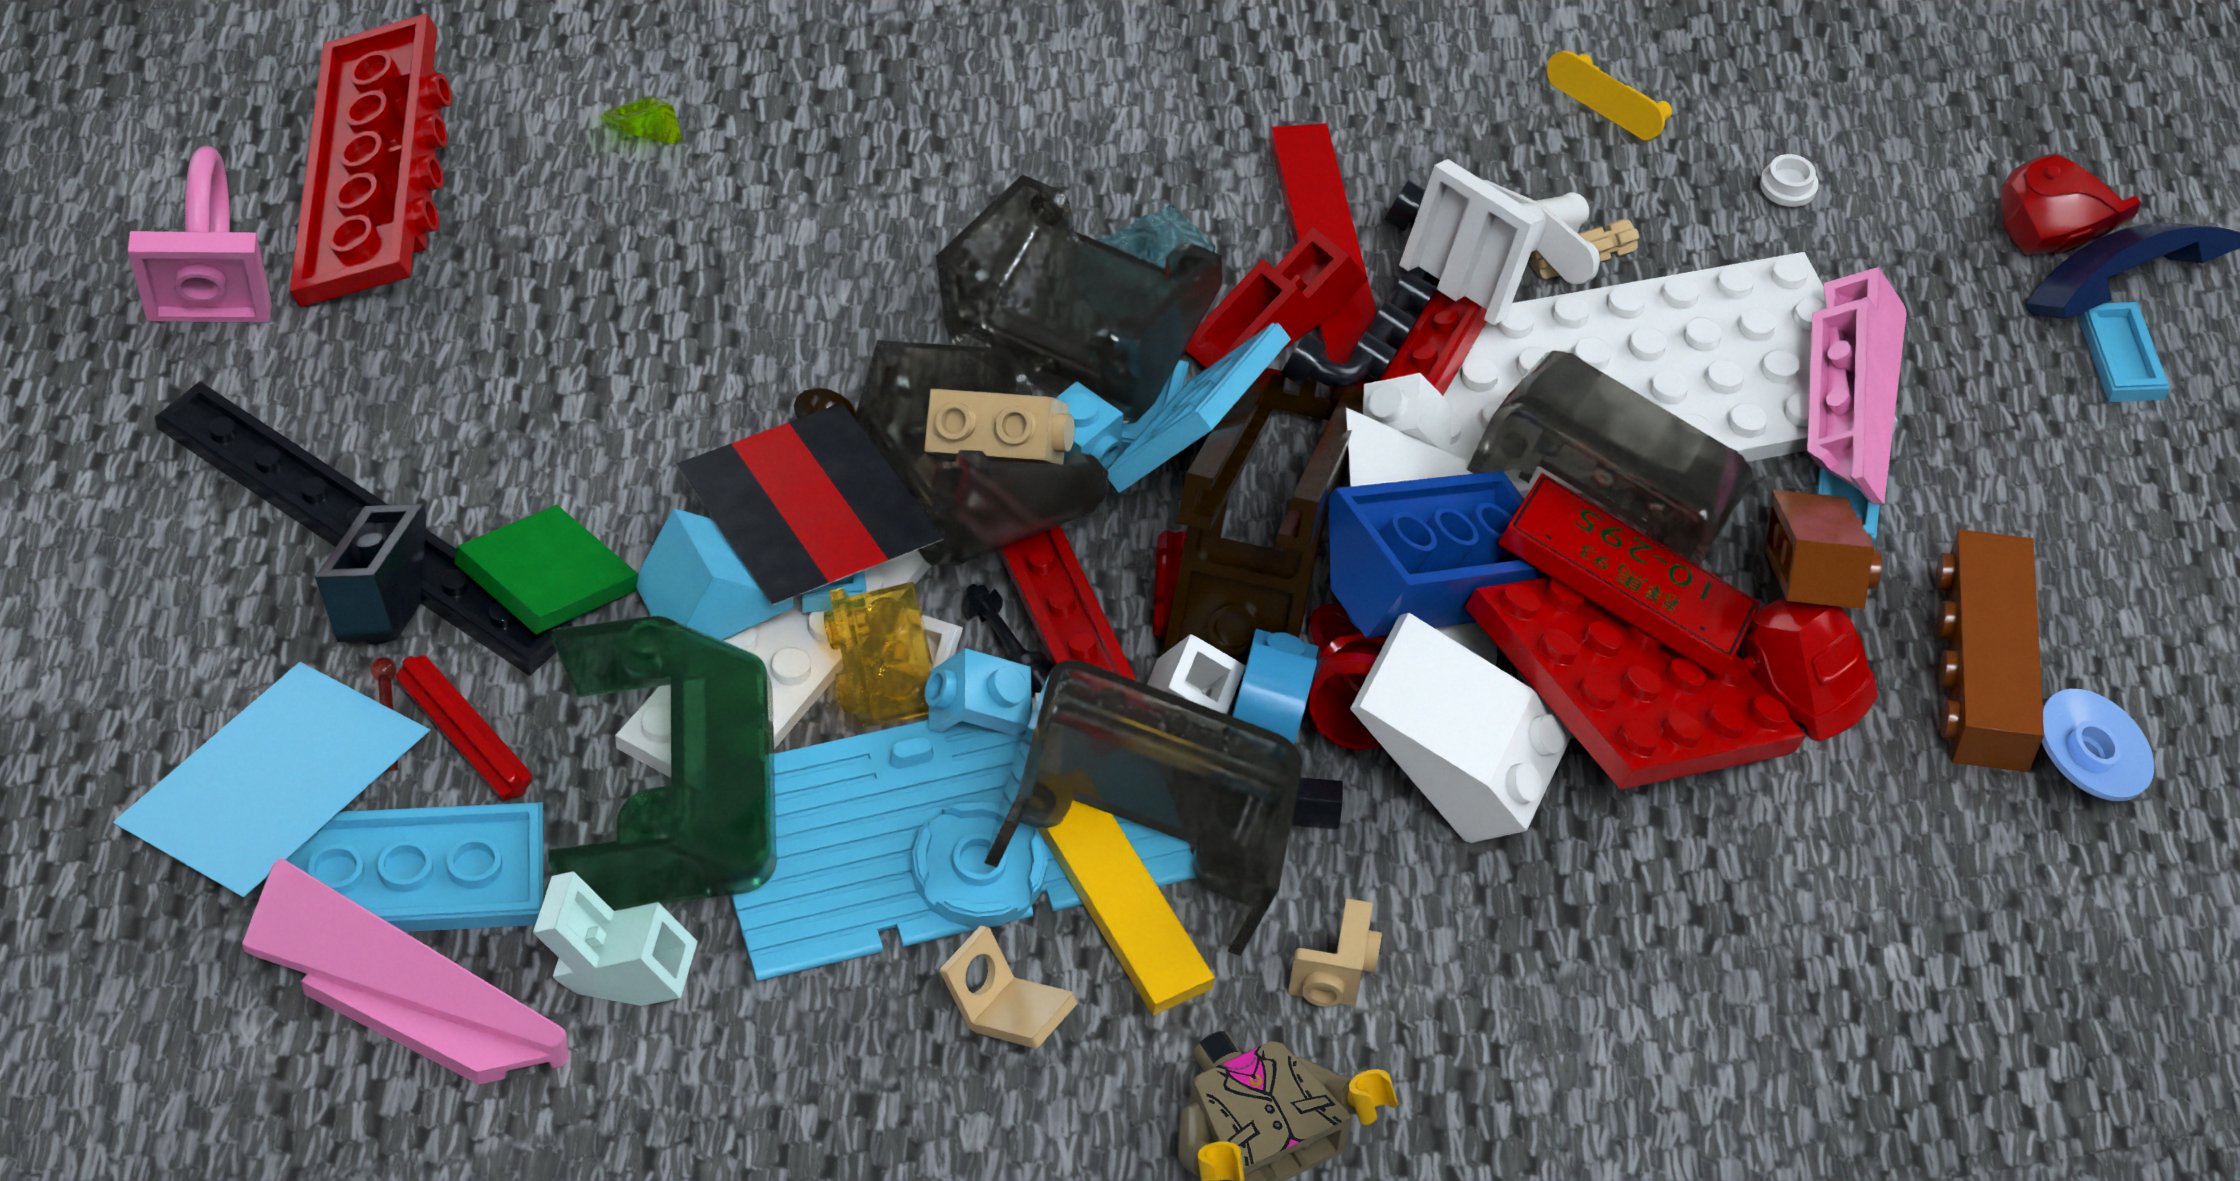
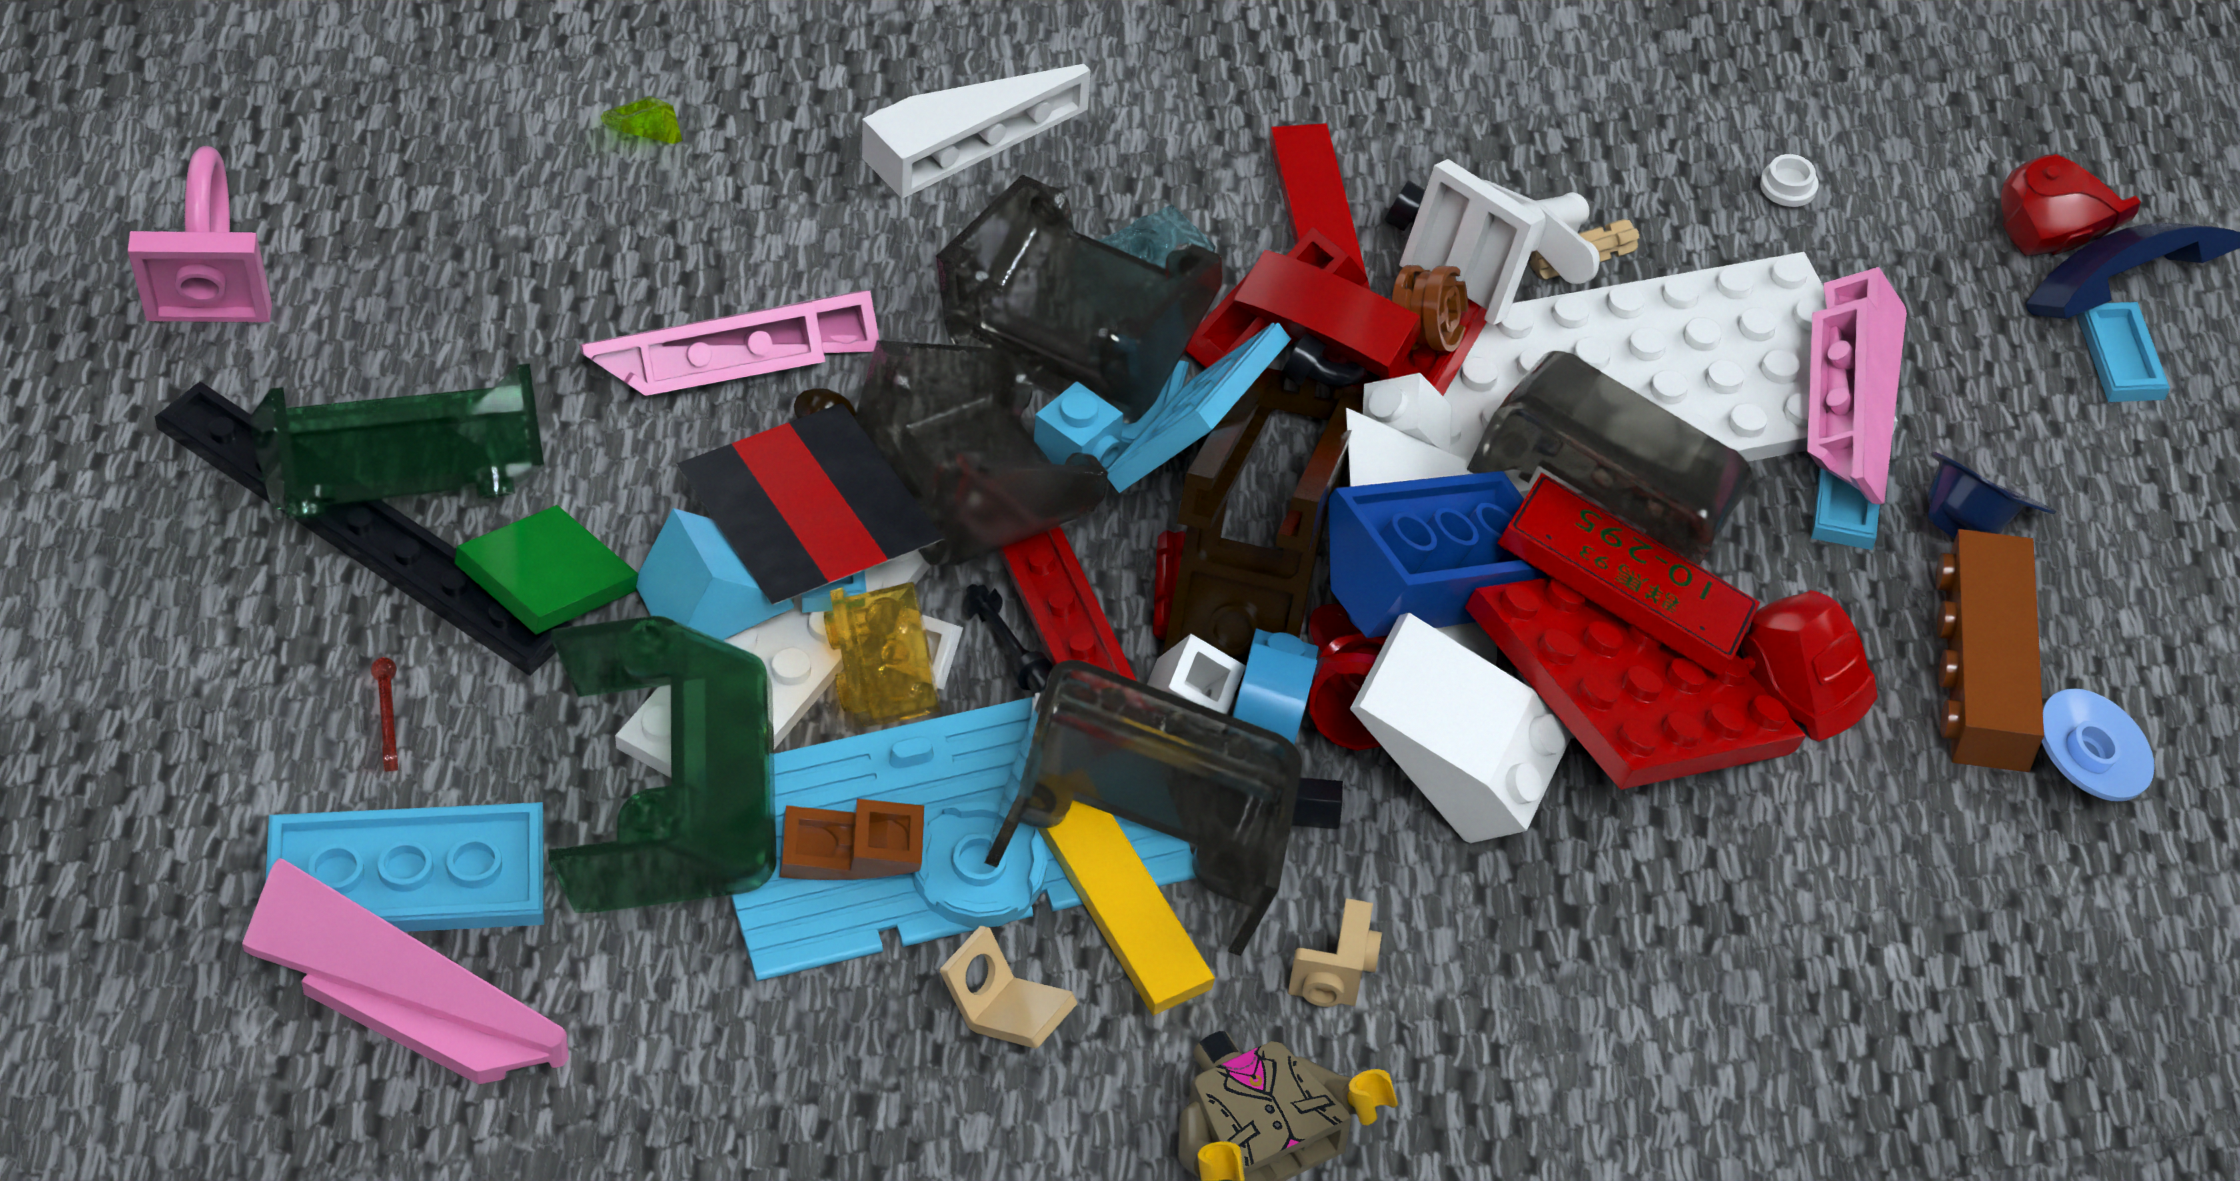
medium azure sticker [113,662,430,898] -> none
red plate [289,13,452,307] -> none
black slope [315,504,426,645] -> none
red axle [396,655,533,801] -> none
light aqua brick [533,871,698,1006] -> none
tan brick [924,389,1075,467] -> none
medium azure bracket [925,648,1031,736] -> none
yellow piece [1547,51,1672,141] -> none
dark orange brick [1764,489,1882,609] -> none
none -> clear green windscreen [250,364,544,520]
none -> bright pink wedge [579,290,881,396]
none -> dark orange slope [779,798,924,880]
none -> white slope [862,64,1090,199]
none -> red slope [1234,250,1421,380]
none -> dark orange wheel [1392,265,1468,352]
none -> dark blue piece [1927,452,2056,539]

